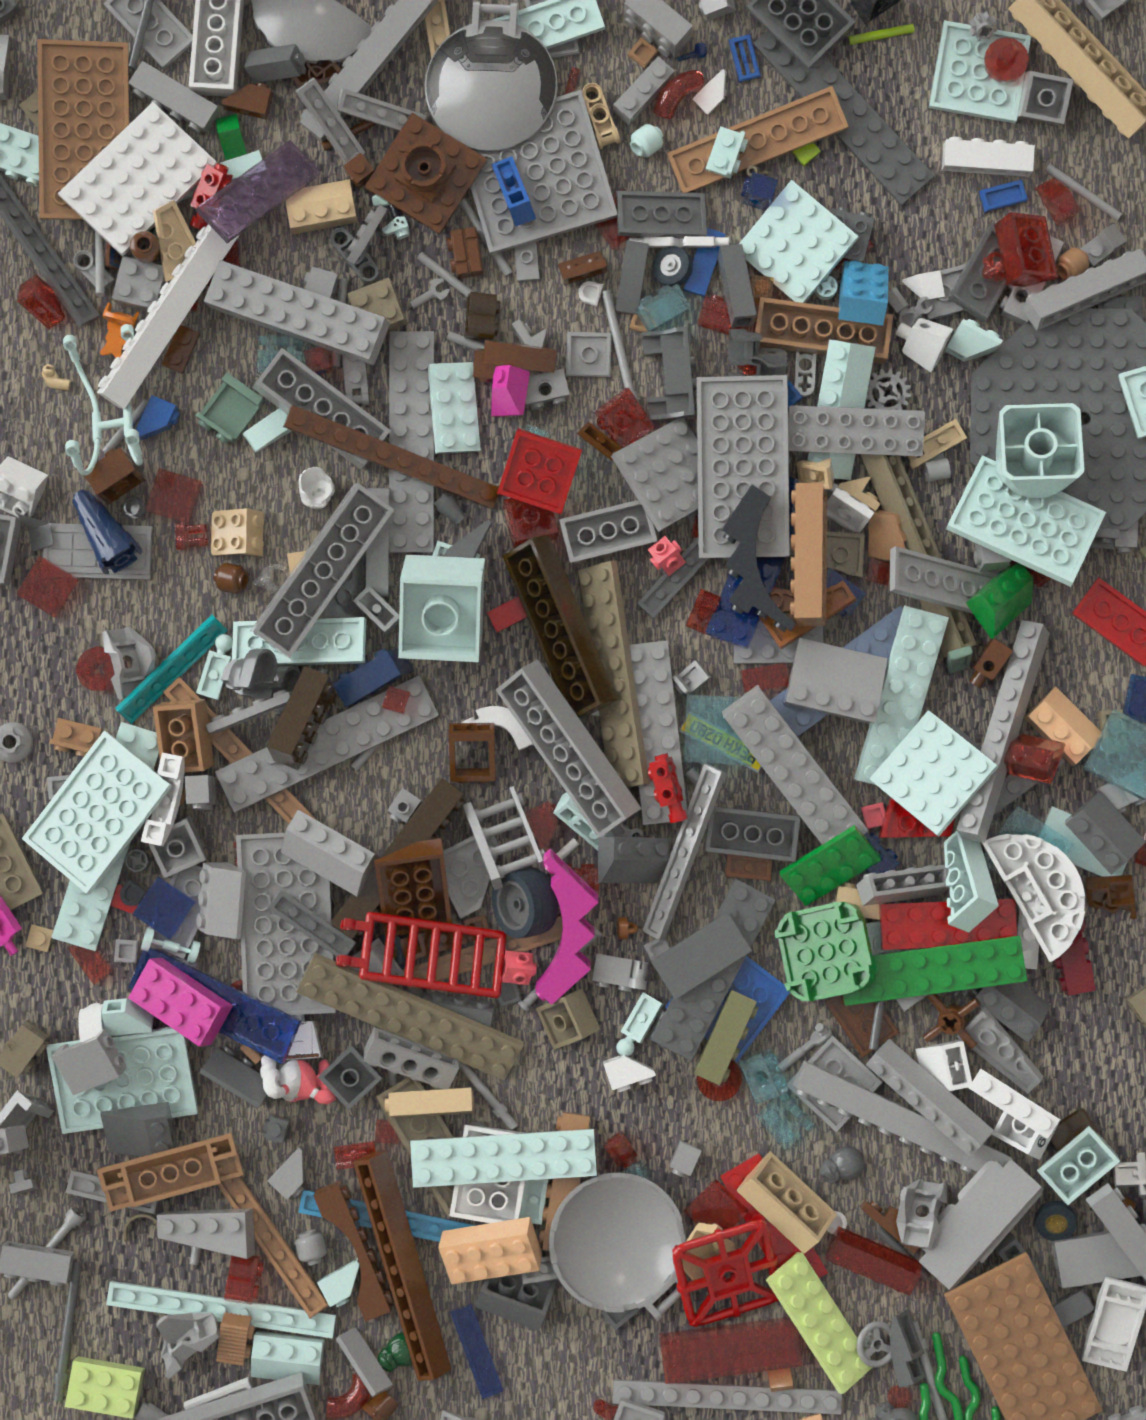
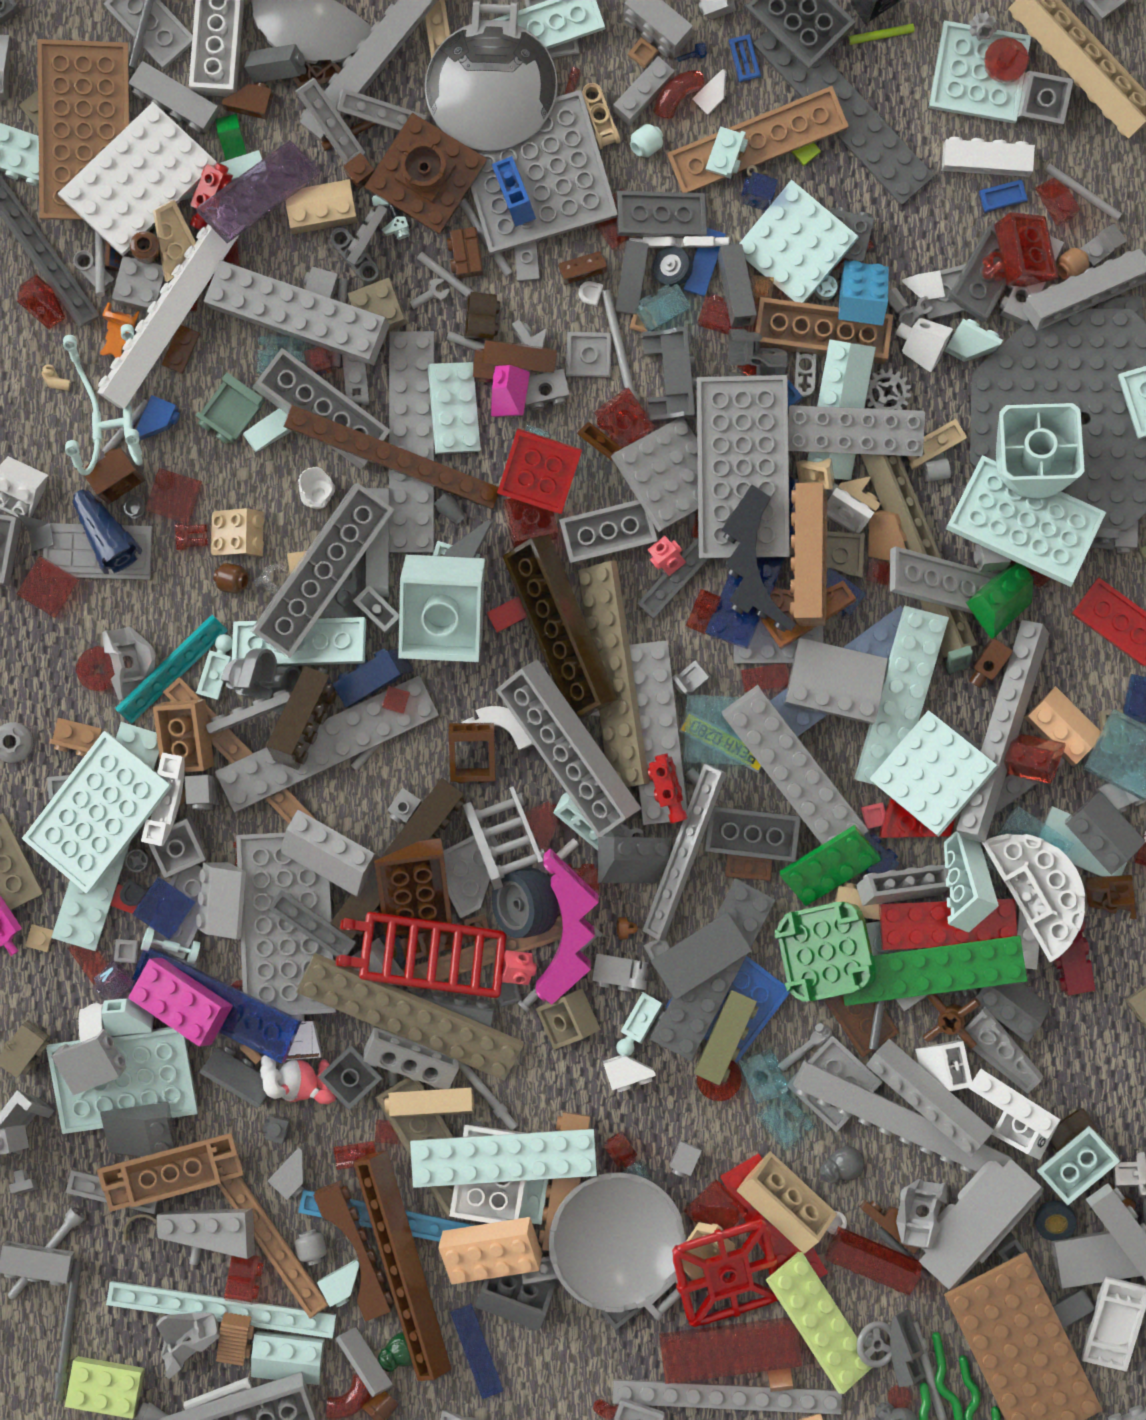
none -> clear purple brick [94,960,134,1000]

